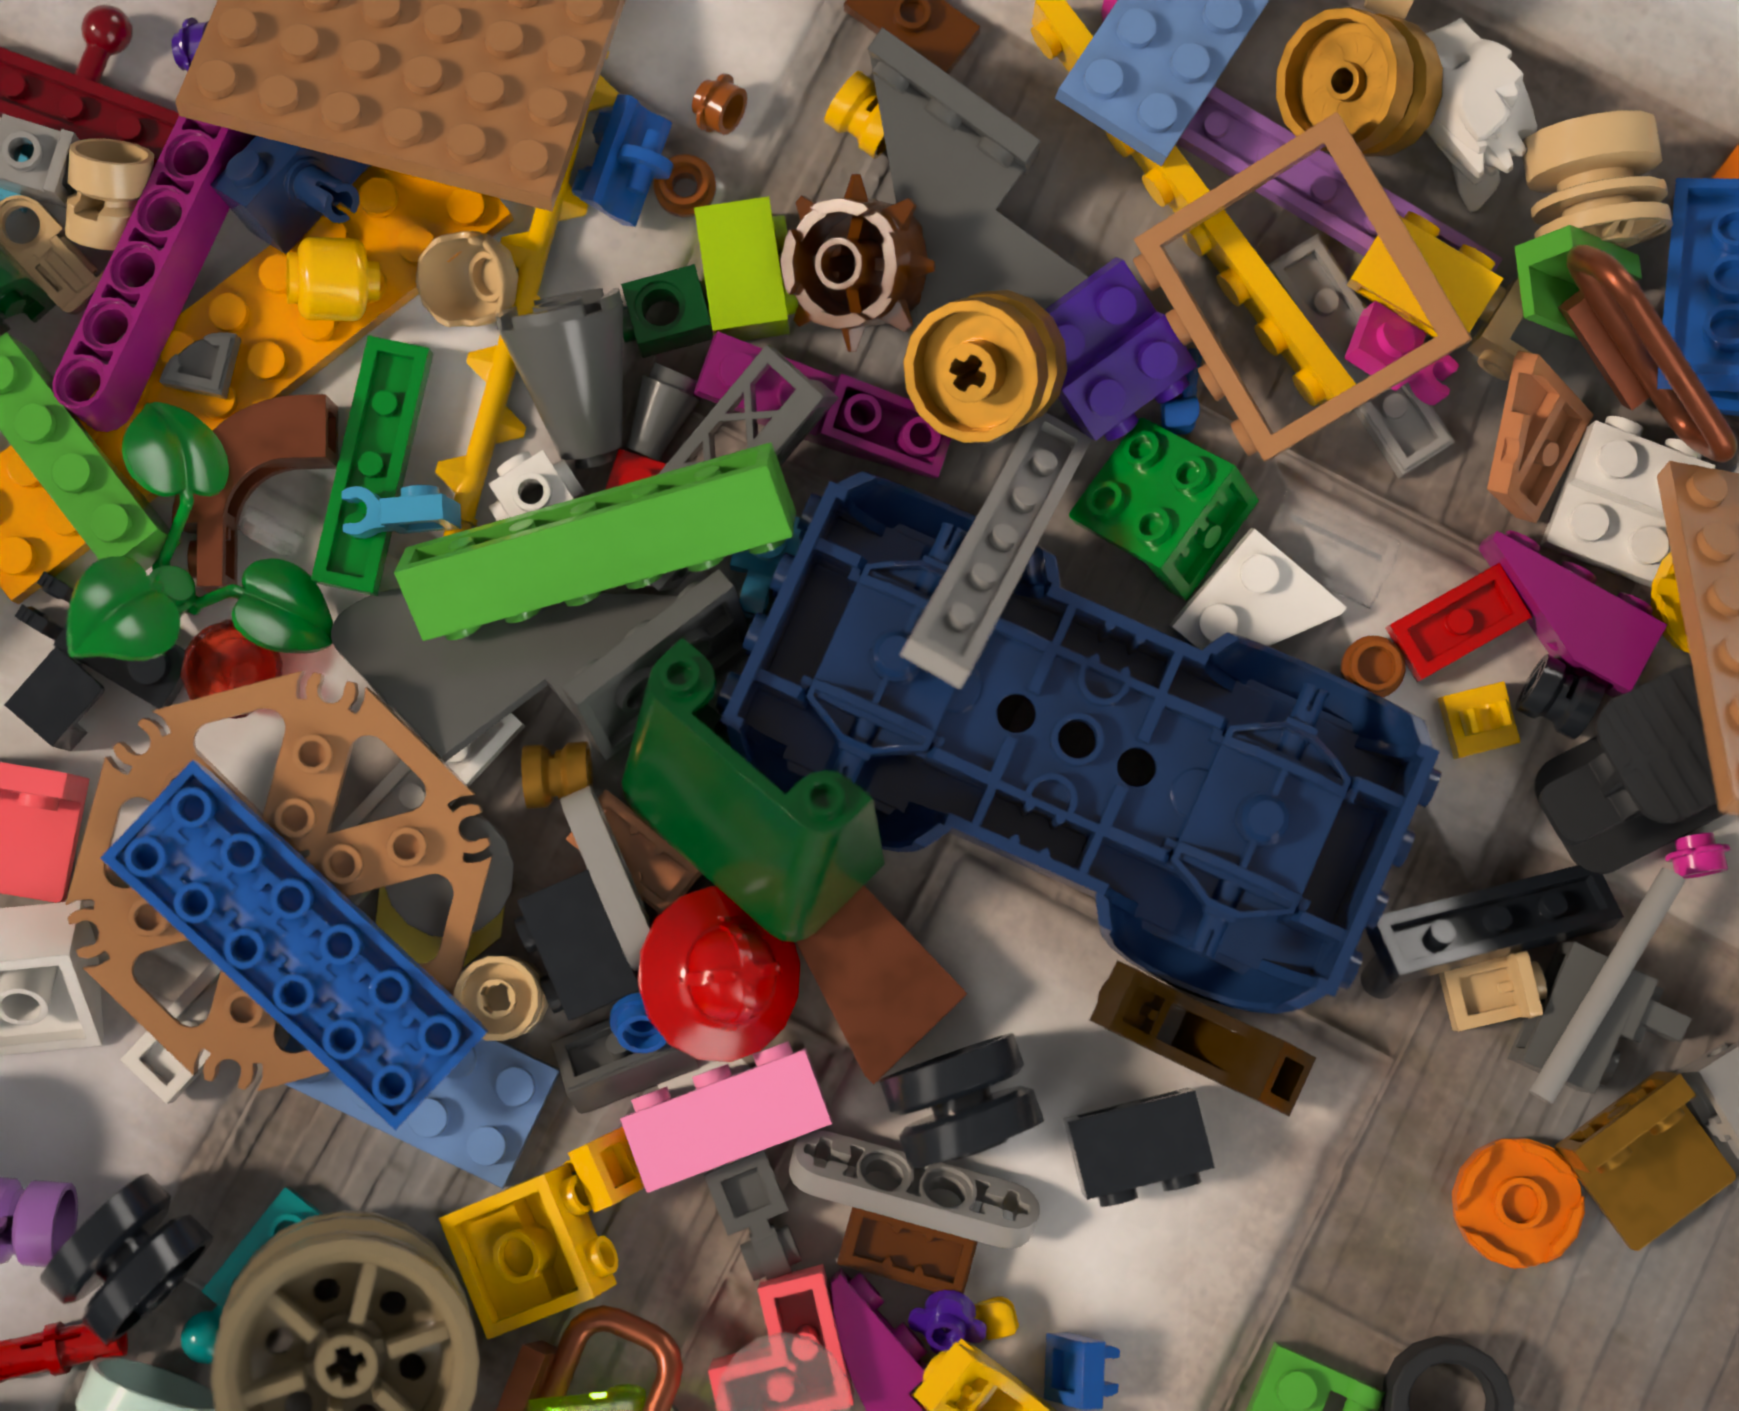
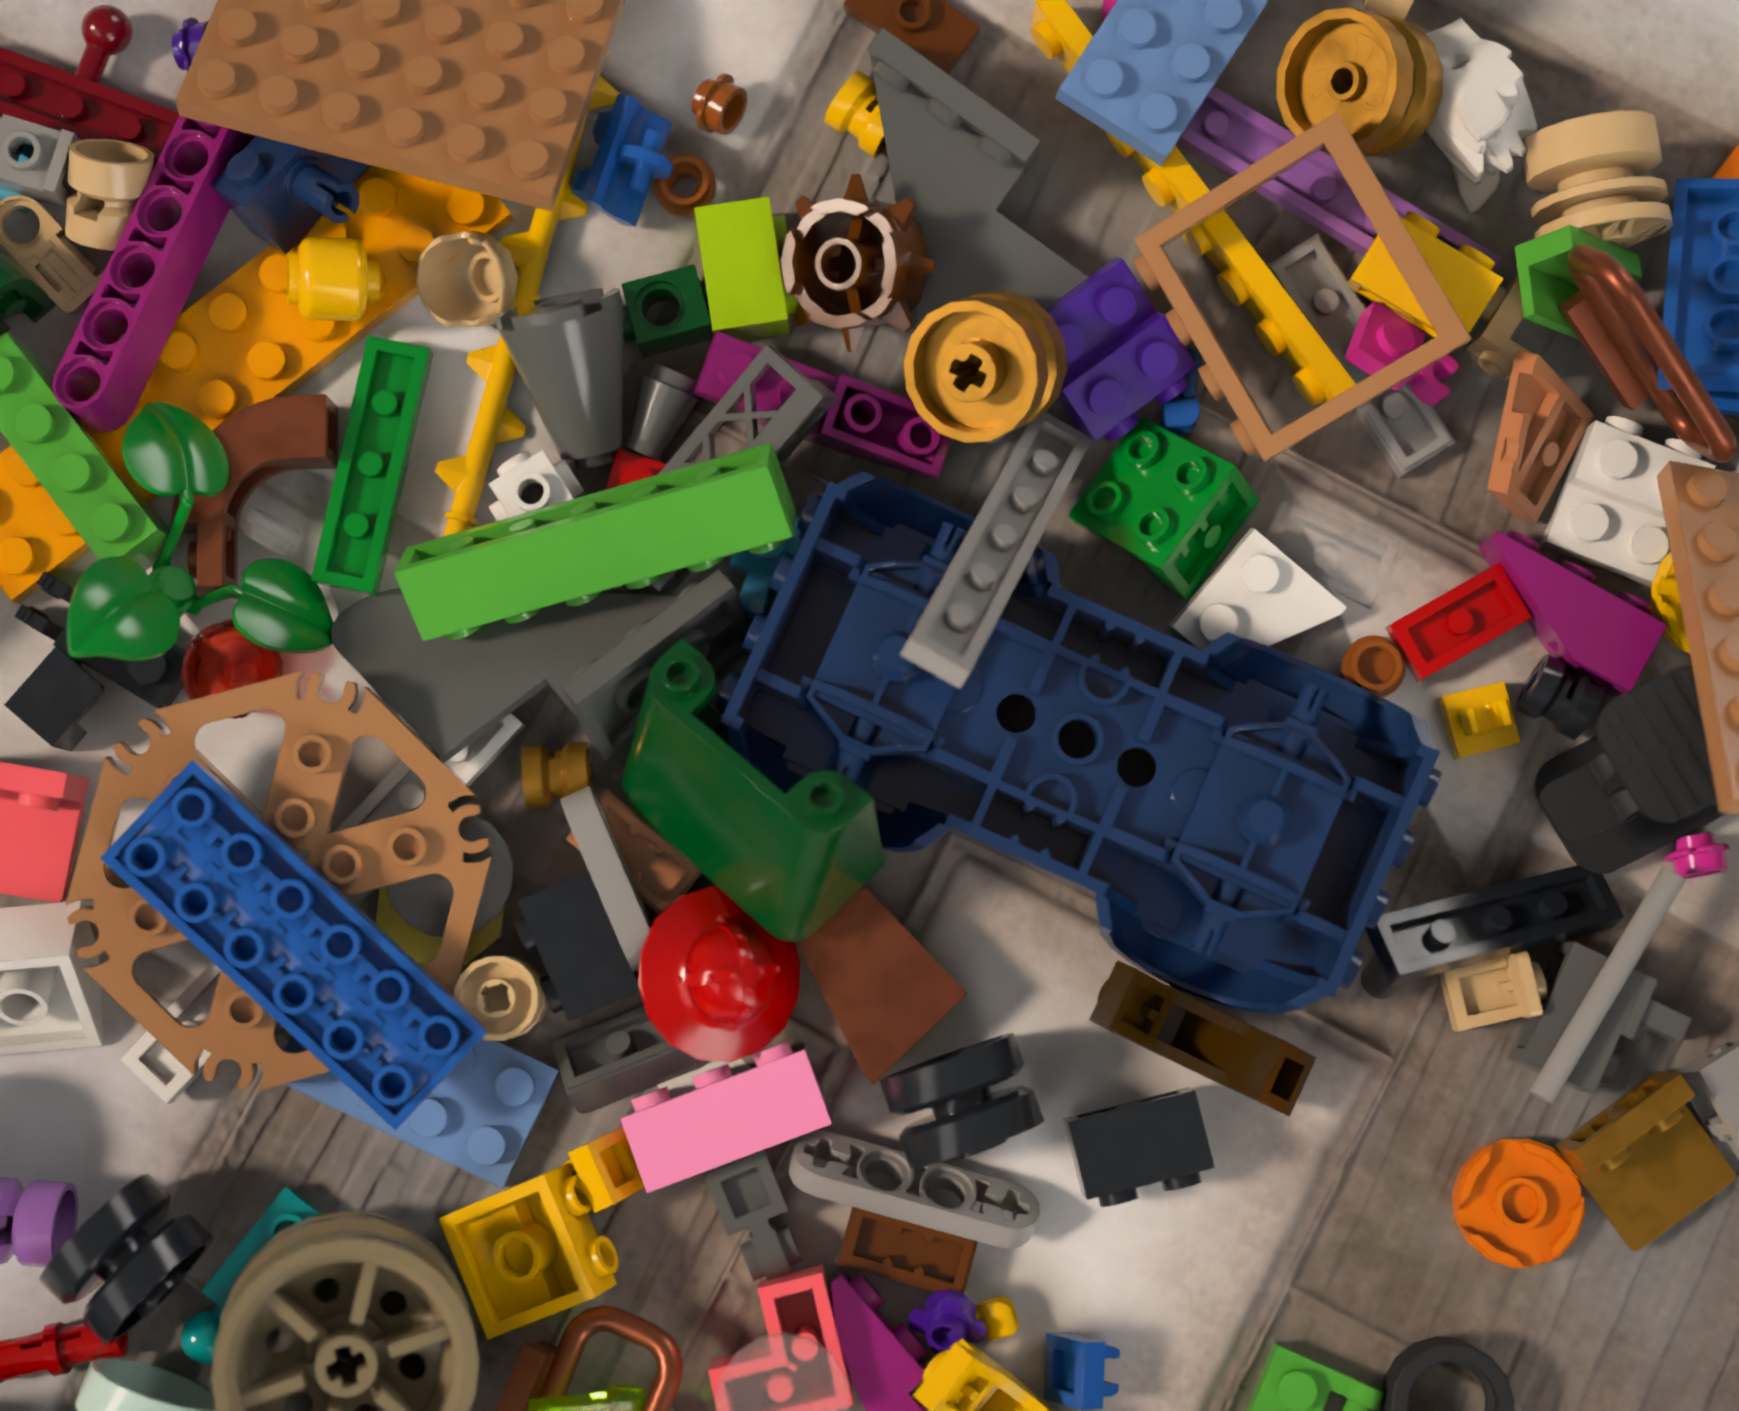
dark grey tile [159,333,241,400] -> none
dark azure plate [341,485,462,538] -> none
blue plate [610,993,667,1053] -> none

